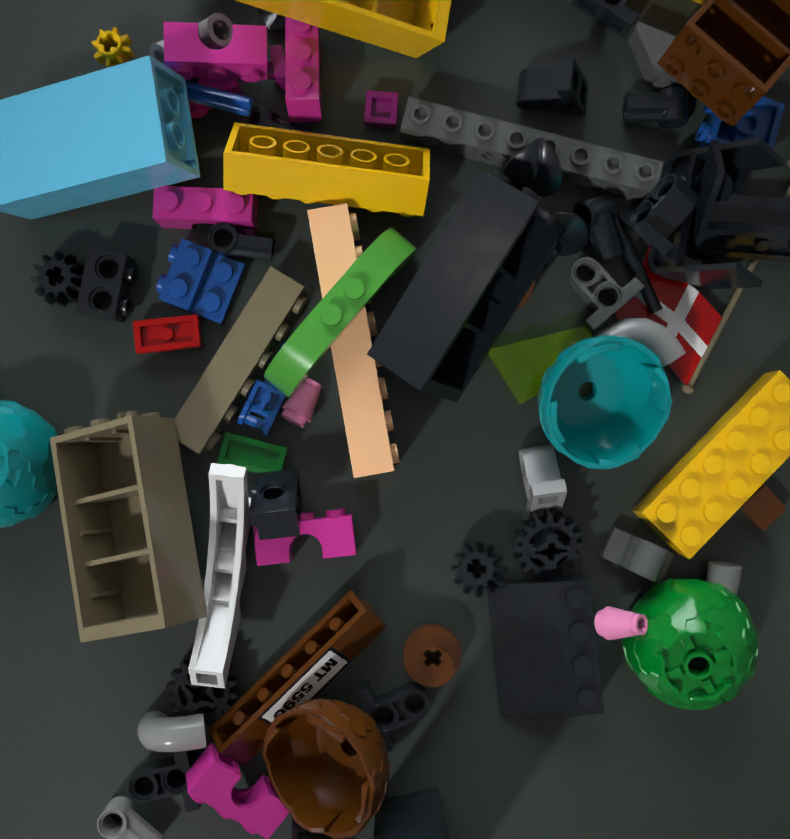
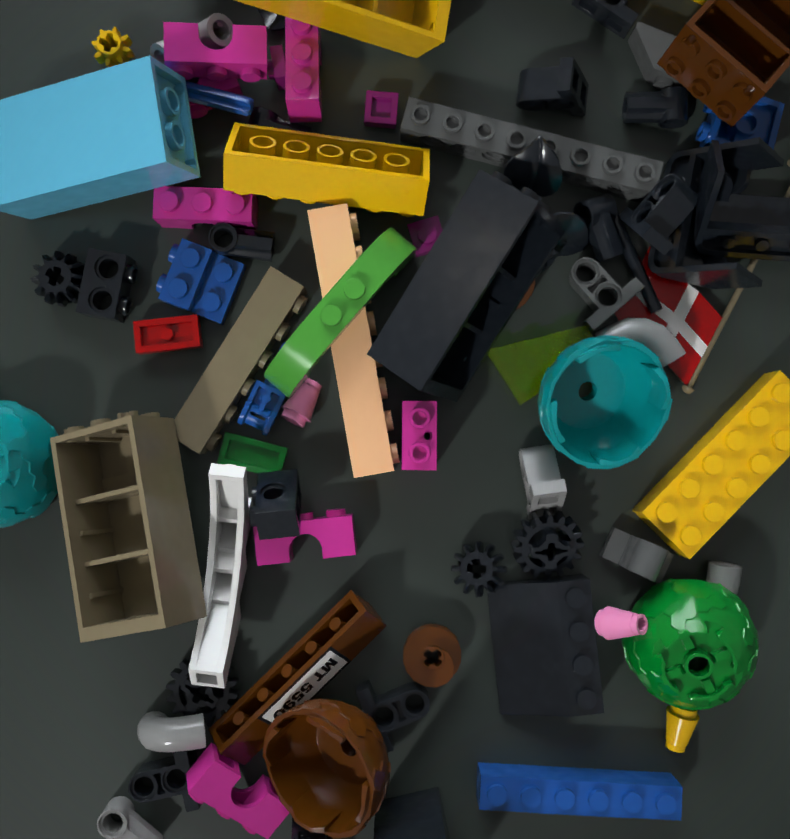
reddish brown tile [740,484,787,531] -> none
none -> dark pink window [401,401,437,470]
none -> magenta plate [407,215,442,257]
none -> blue brick [476,762,683,821]
none -> yellow cone [665,705,700,753]

